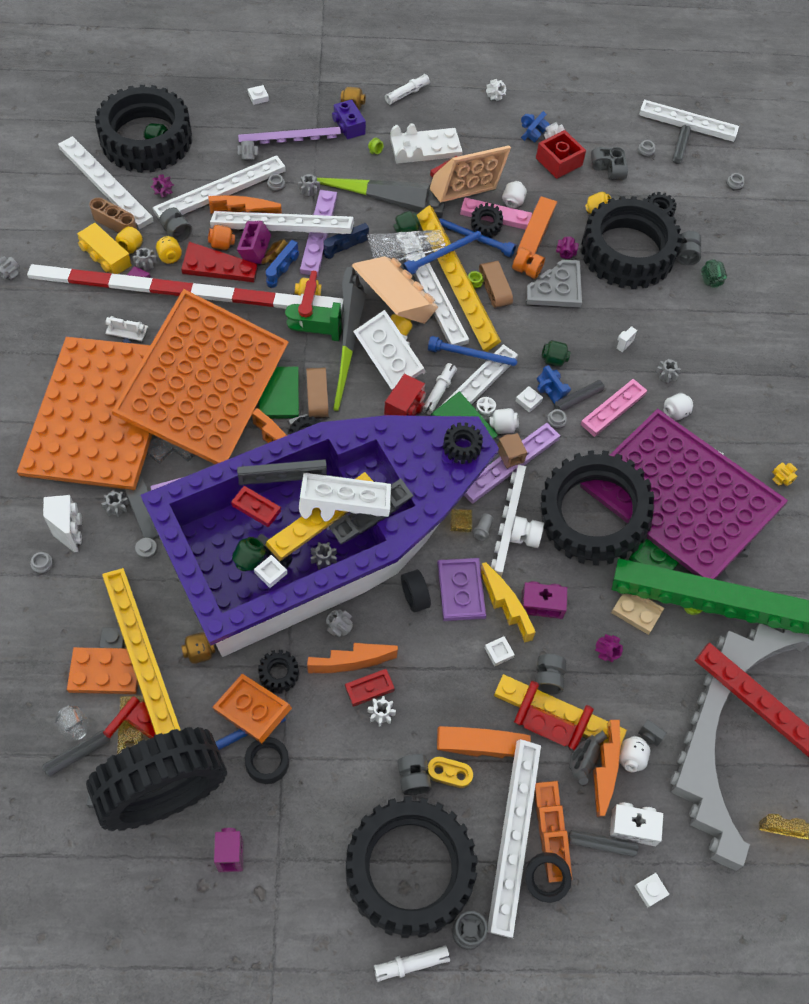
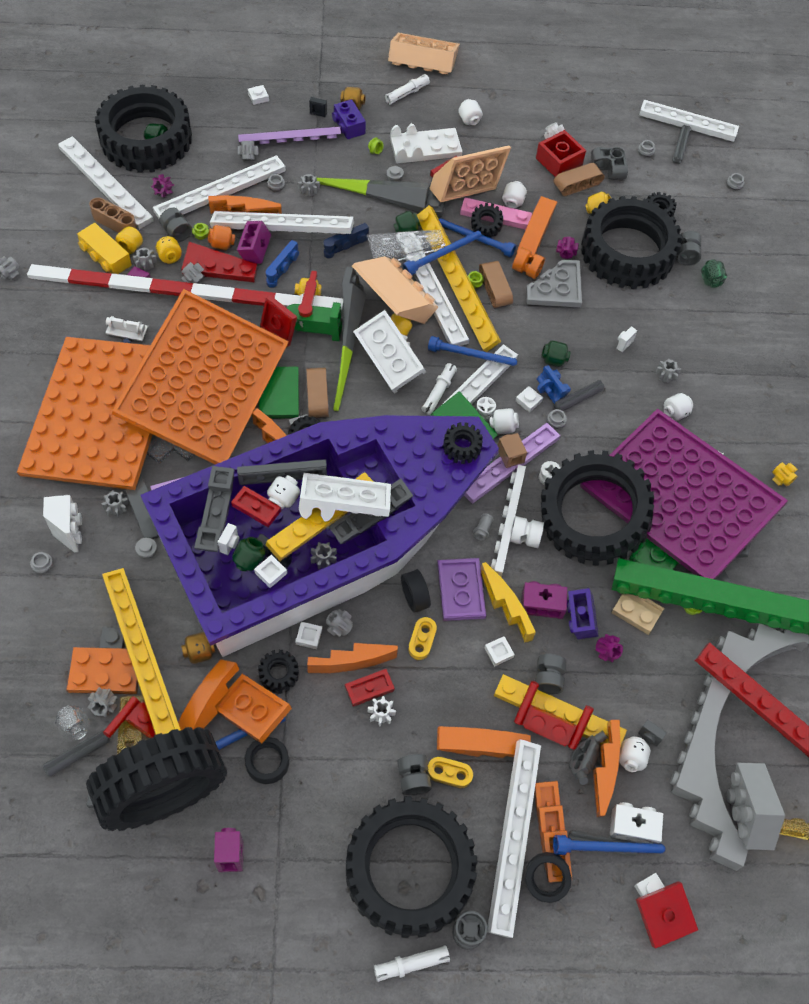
pearl gold plate [261,239,288,265] -> none
lavender plate [300,190,337,276] -> none
red brick [384,373,426,416] -> none
clear yellow plate [451,509,472,532] -> none
white gear [486,79,506,101] -> none
blue hips [521,111,550,143] -> none
bright pink plate [580,379,647,437] -> none
none -> light grey gear [88,687,118,717]
none -> orange slope [178,659,240,730]
none -> light grey gear [181,262,204,284]
none -> lime plate [192,223,209,240]
none -> dark grey slope [194,466,235,552]
none -> white plate [218,523,239,555]
none -> red plate [260,295,297,347]
none -> white head [267,475,300,510]
none -> white plate [295,622,322,649]
none -> black tile [309,97,327,117]
none -> light grey plate [387,166,404,181]
none -> light nougat slope [388,32,460,74]
none -> yellow plate [408,617,437,660]
none -> white head [458,99,483,125]
none -> white wheel [539,461,560,485]
none -> blue piece [553,835,666,855]
none -> medium nougat beam [554,163,604,196]
none -> dark purple brick [567,588,599,640]
none -> red plate [636,881,698,949]
none -> light grey brick [726,762,785,850]

